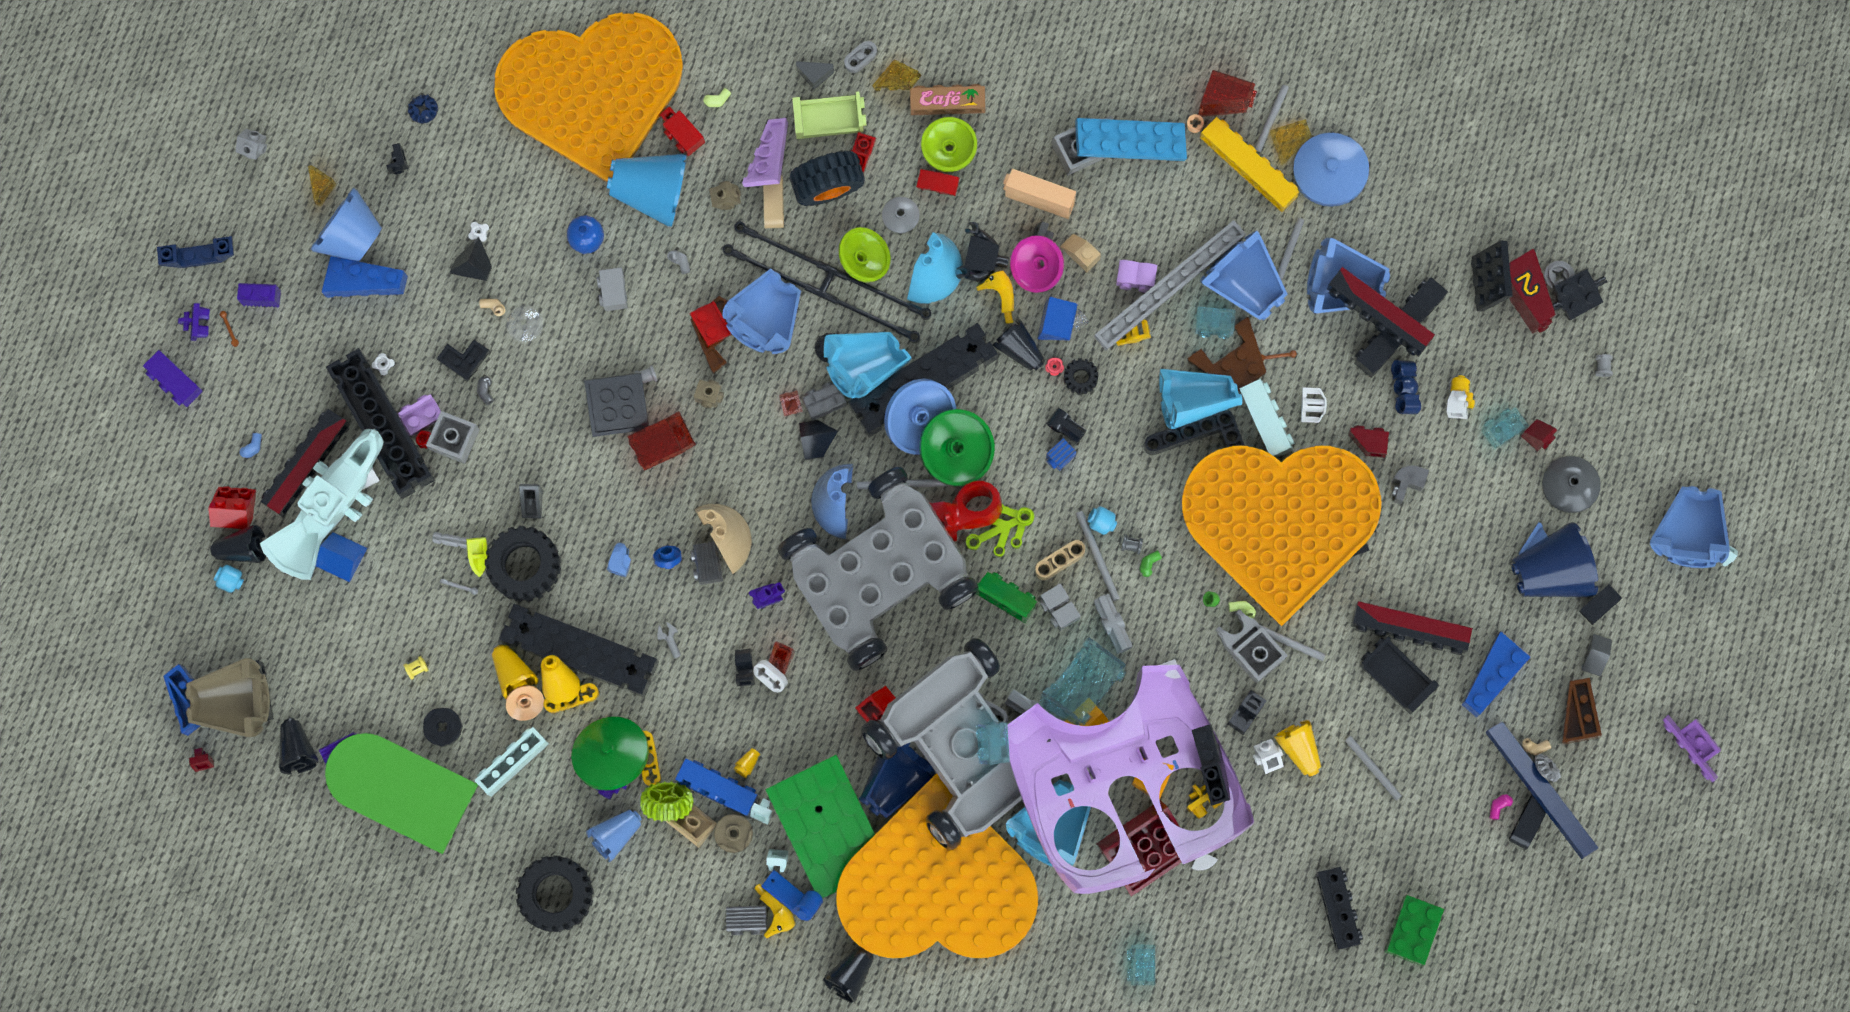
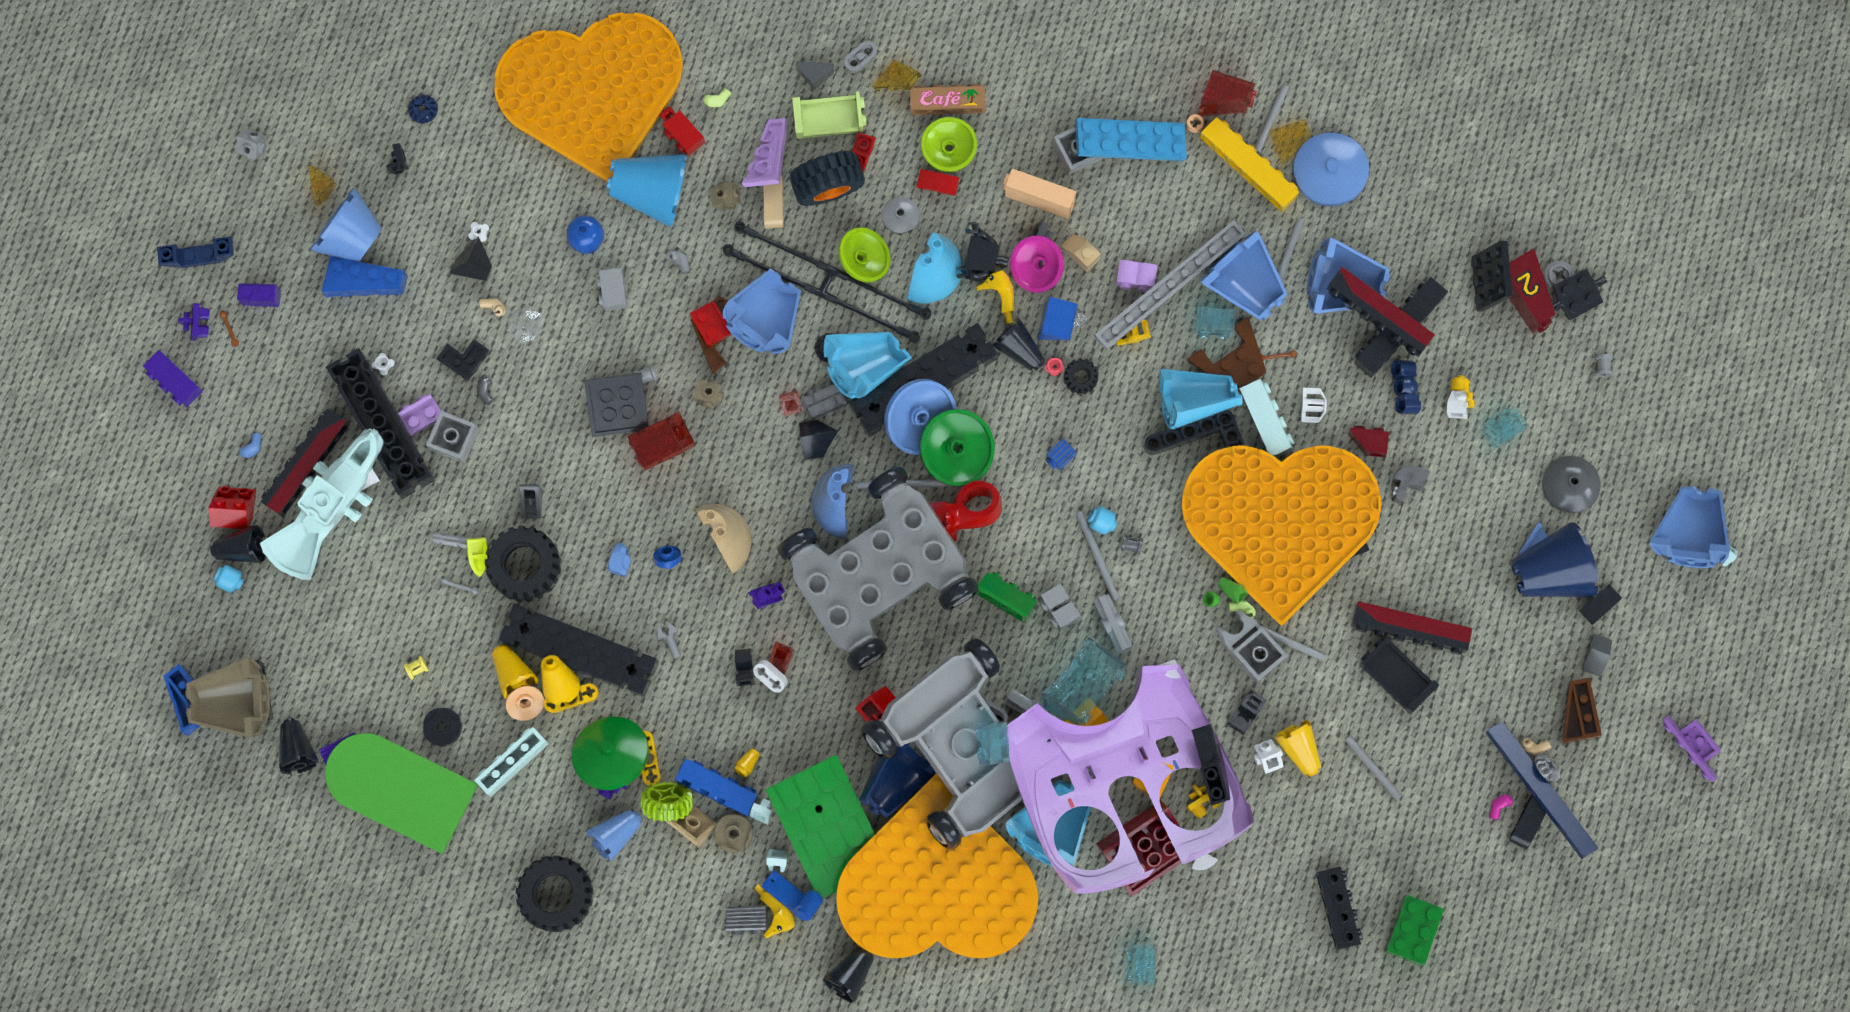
dark red tile [189,747,214,772] -> none
blue slope [316,532,367,582] -> none
red plate [416,431,431,449] -> none
flat silver brick [690,541,723,585] -> none
lime plant [966,504,1034,557] -> none
tan beam [1035,540,1085,580] -> none
black piece [1046,408,1087,444] -> none
bright green arm [1139,550,1162,577] -> none
blue wedge [1461,631,1530,717] -> none
dark red slope [1521,419,1557,452] -> none
none -> bright green cone [1218,577,1247,603]

